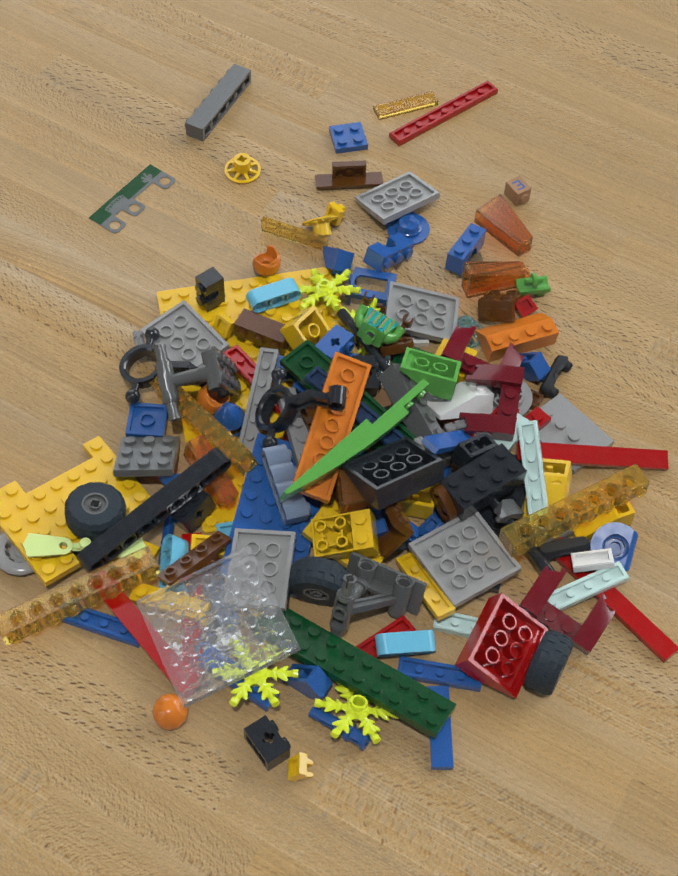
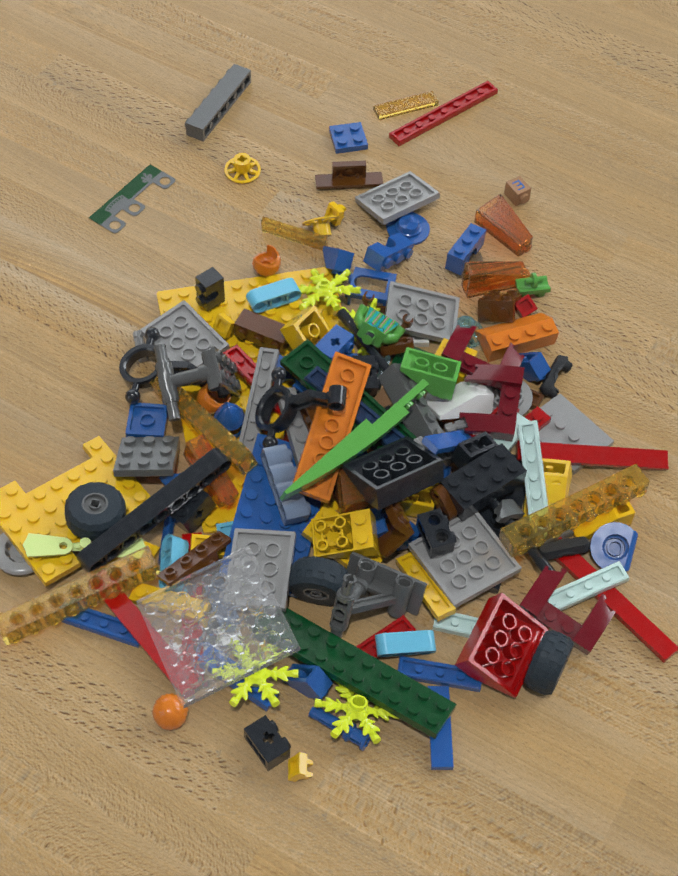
white tile [571,548,615,573] -> none
none -> black brick [416,508,457,558]

